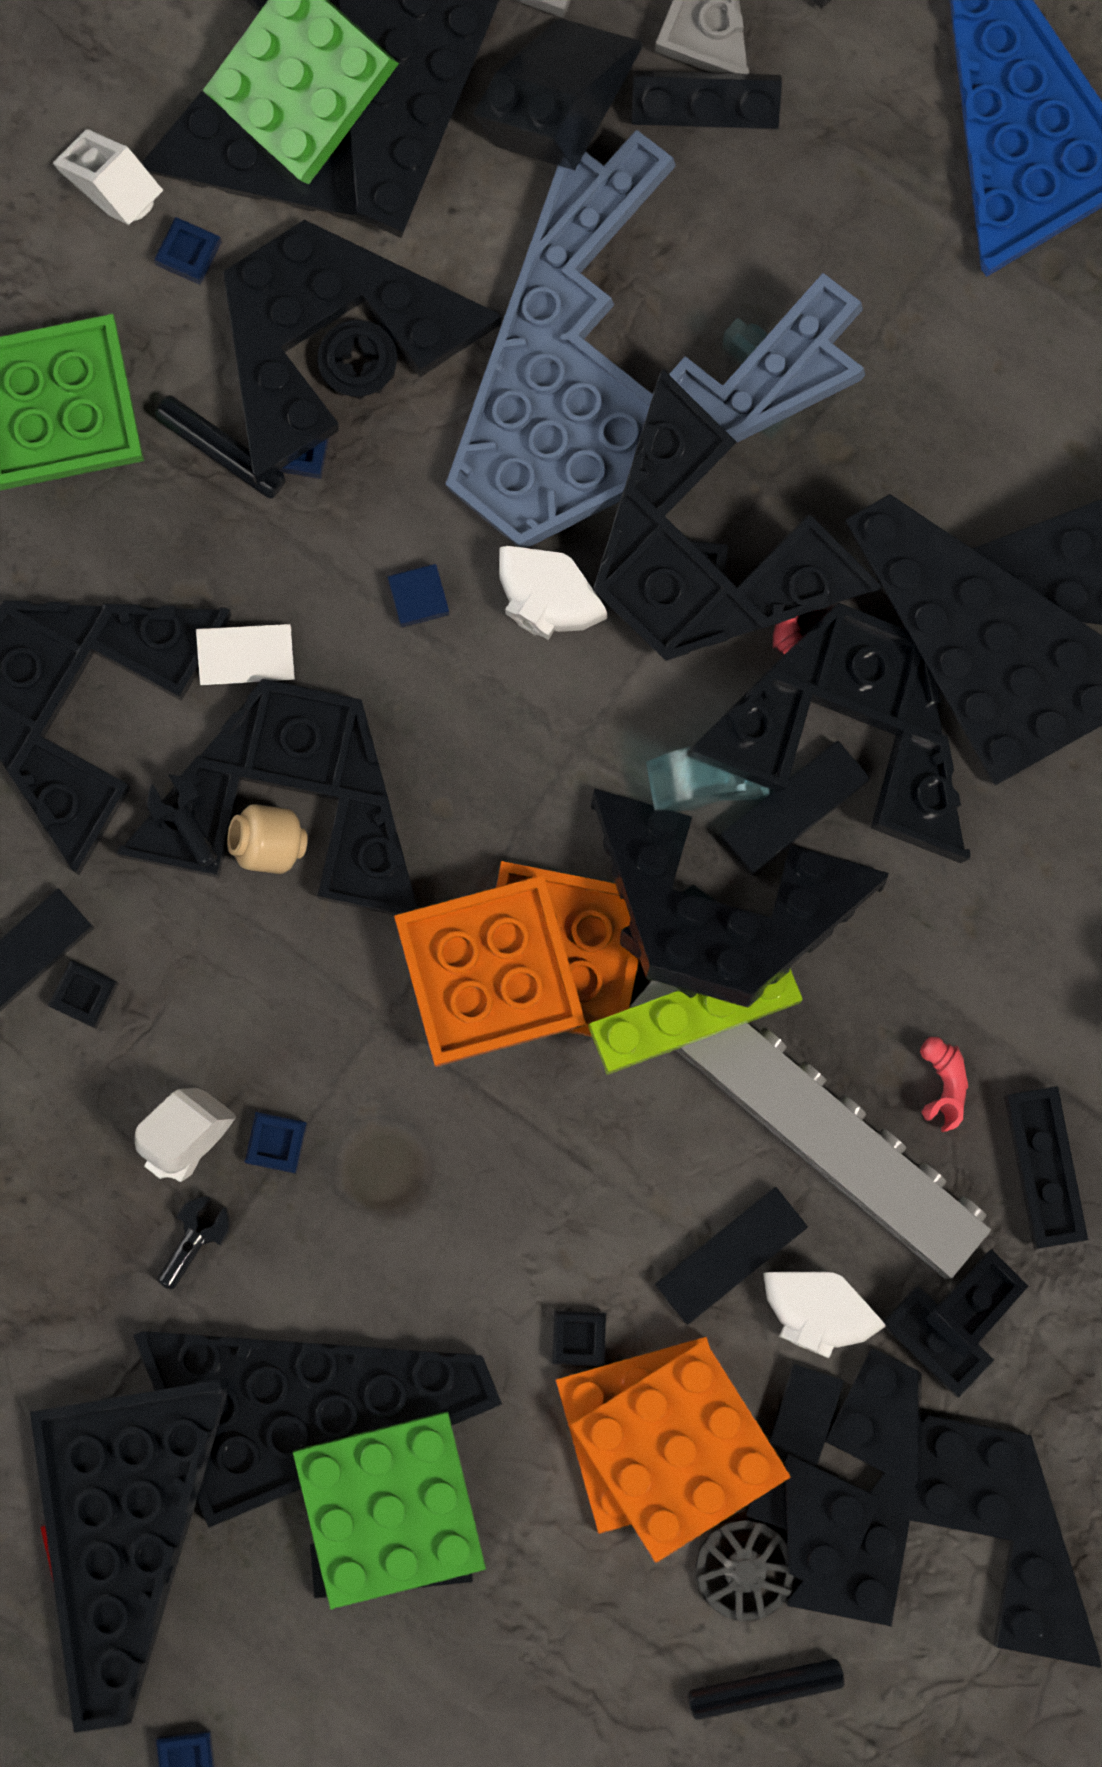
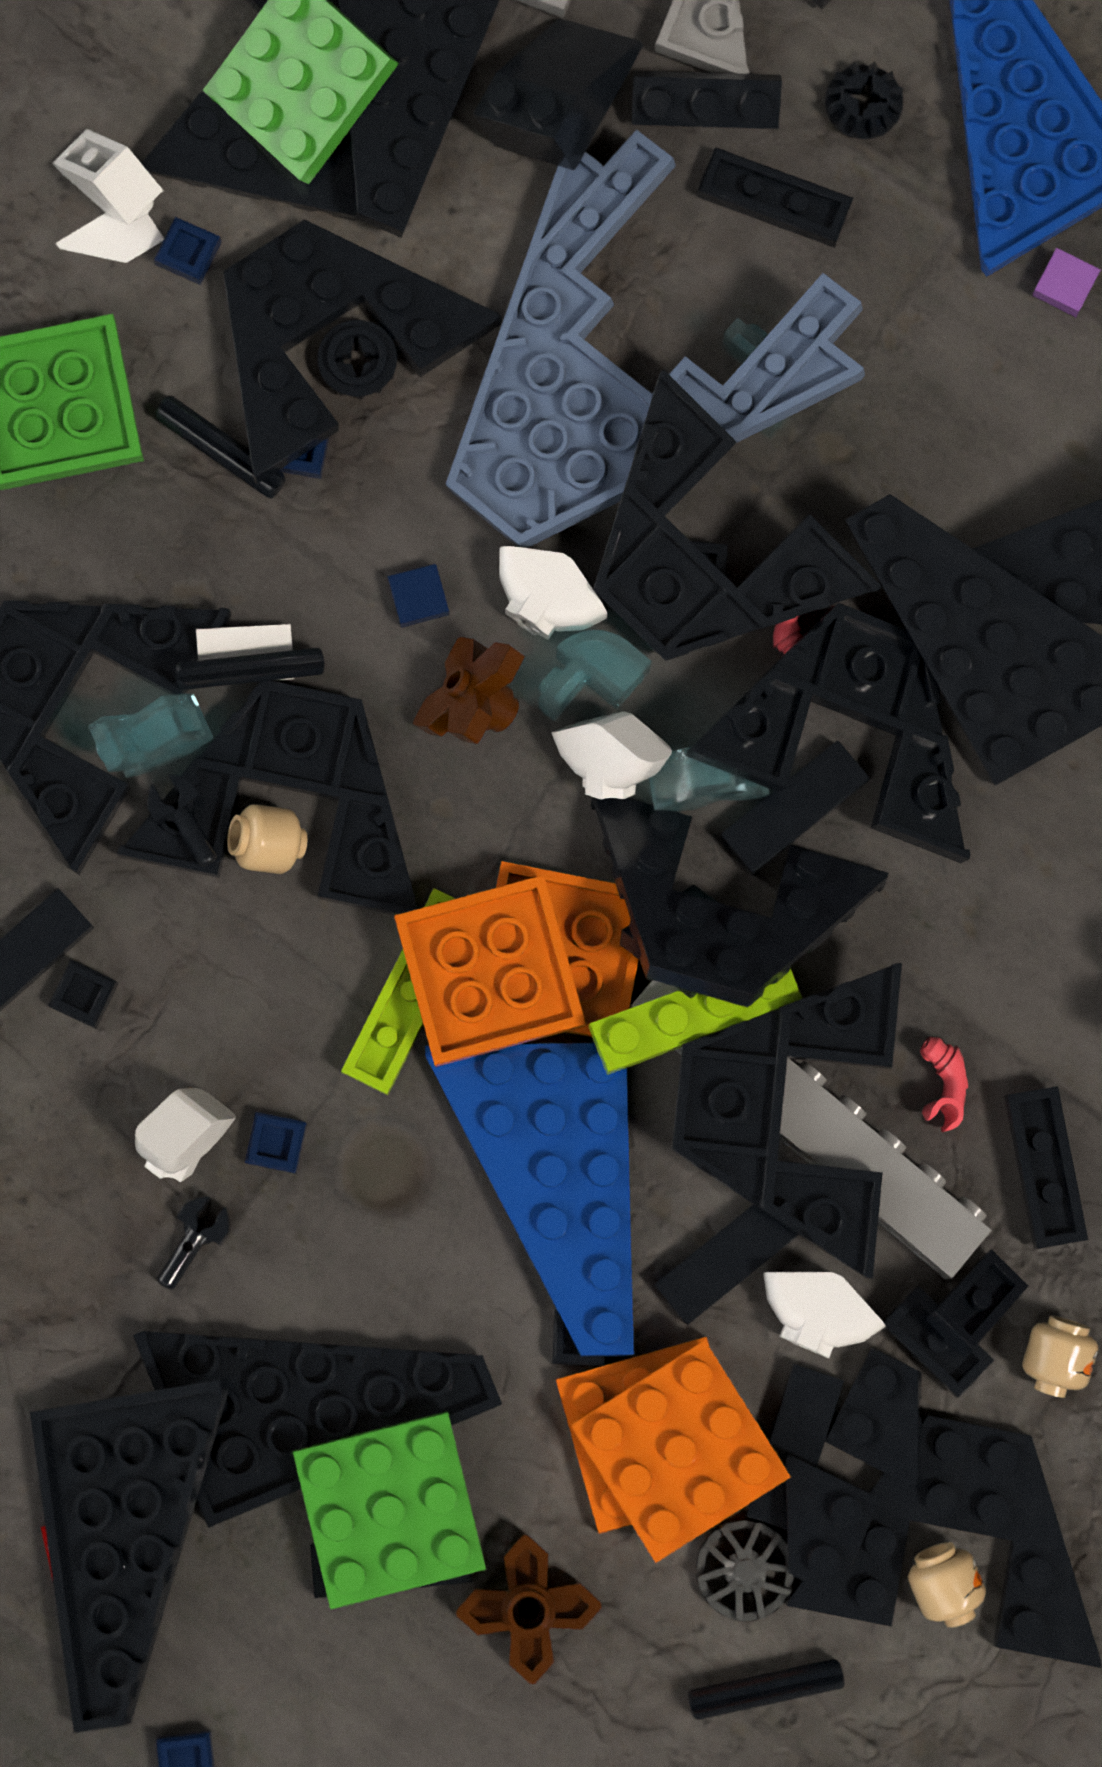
none -> white sticker [56,213,164,263]
none -> clear light blue brick [88,693,214,778]
none -> black axle [174,648,325,690]
none -> lime plate [341,888,456,1096]
none -> reddish brown plant [413,637,525,744]
none -> blue wing [425,1043,634,1356]
none -> reddish brown plant [456,1534,602,1685]
none -> clear light blue brick [538,630,652,721]
none -> white piece [551,711,672,800]
none -> black wing [671,963,902,1279]
none -> black tile [697,147,853,248]
none -> black gear [825,61,903,139]
none -> tan head [908,1542,986,1627]
none -> tan head [1022,1315,1098,1398]
none -> medium lavender tile [1032,248,1100,317]

